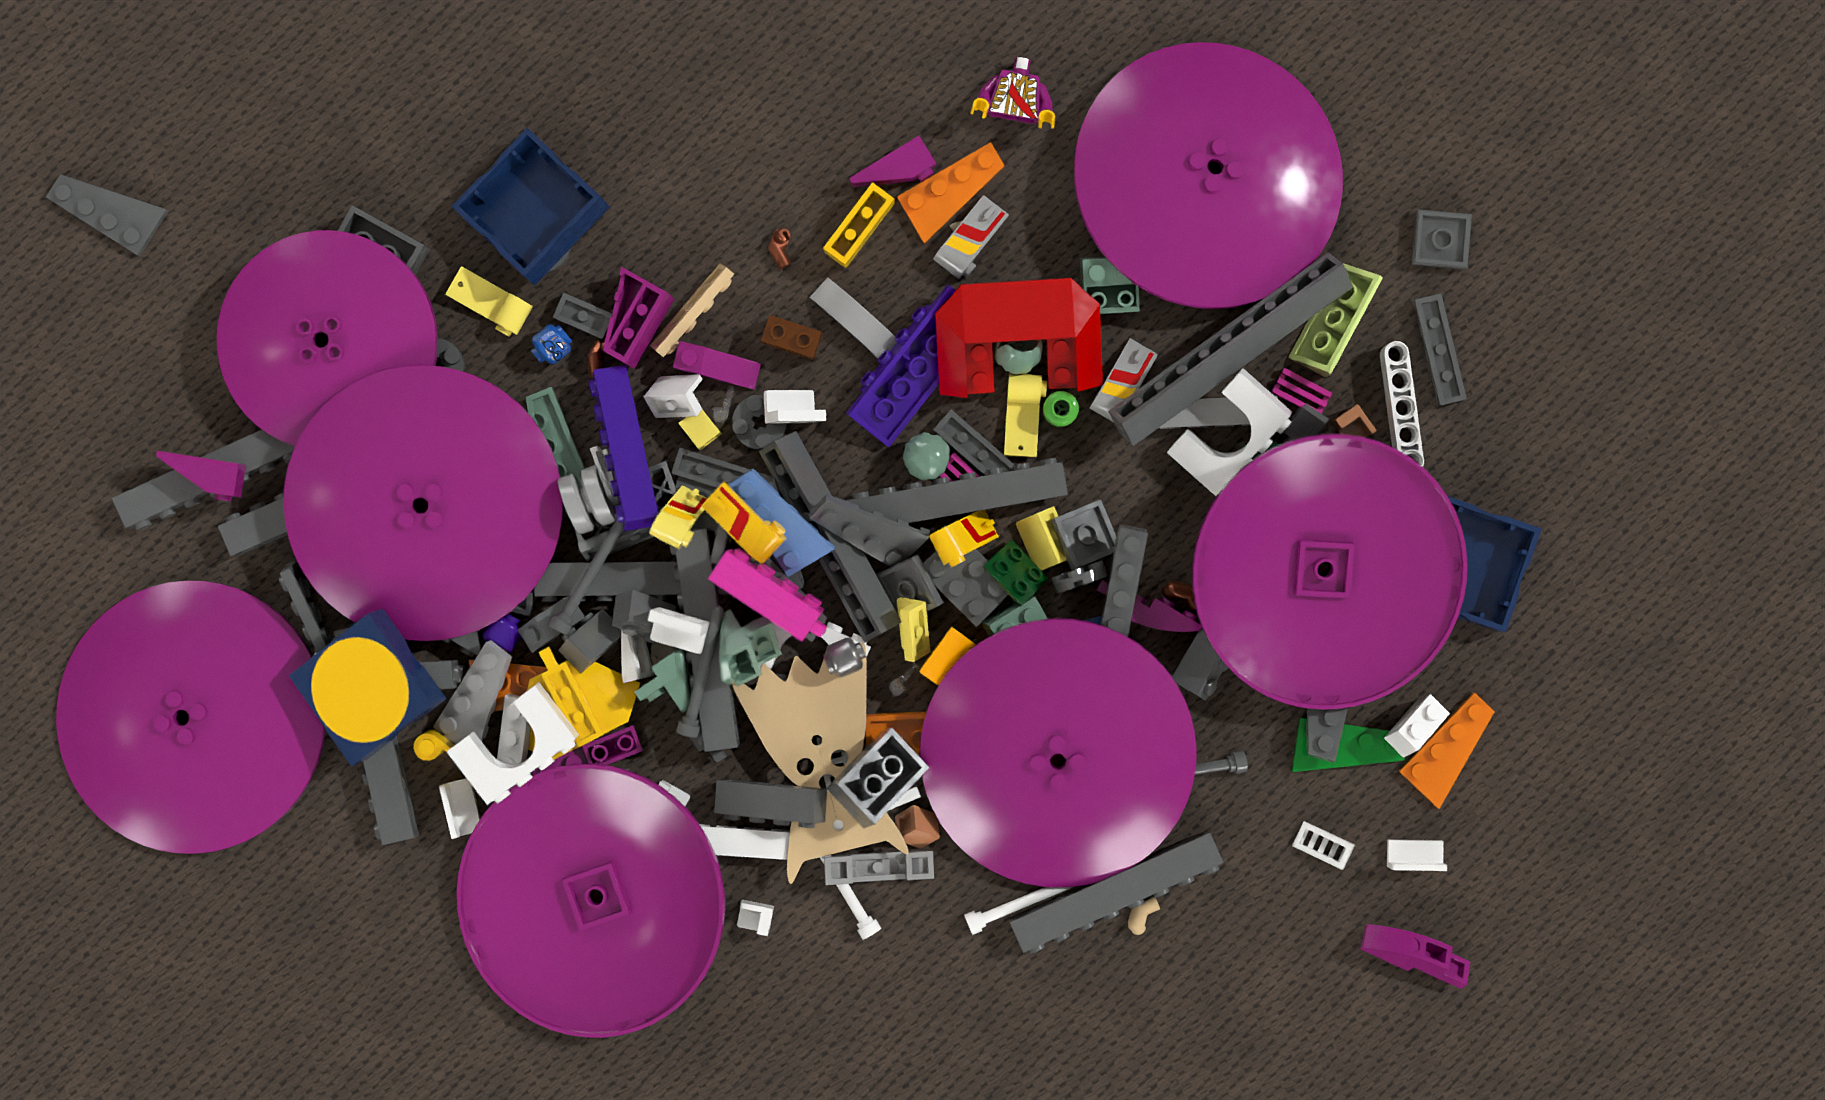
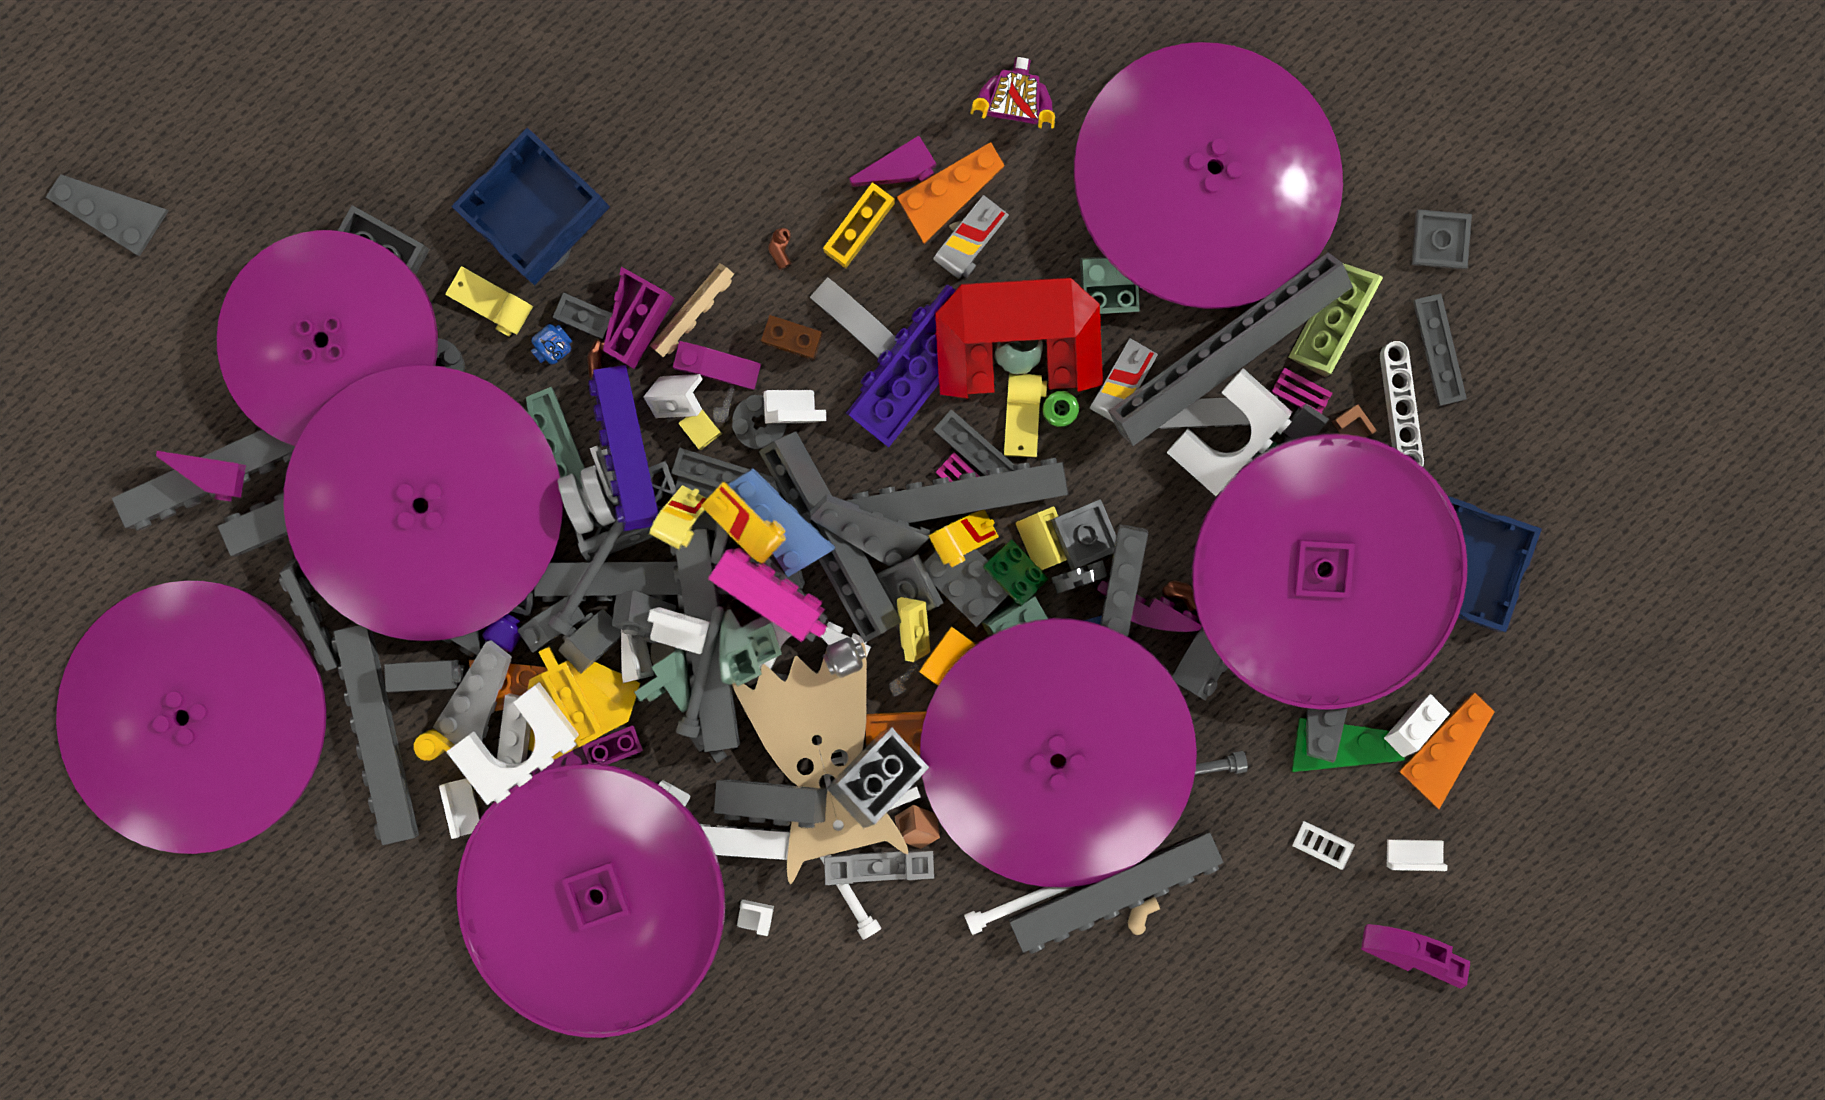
yellow tile [289,609,446,766] -> none
sand green hair [903,432,950,481] -> none

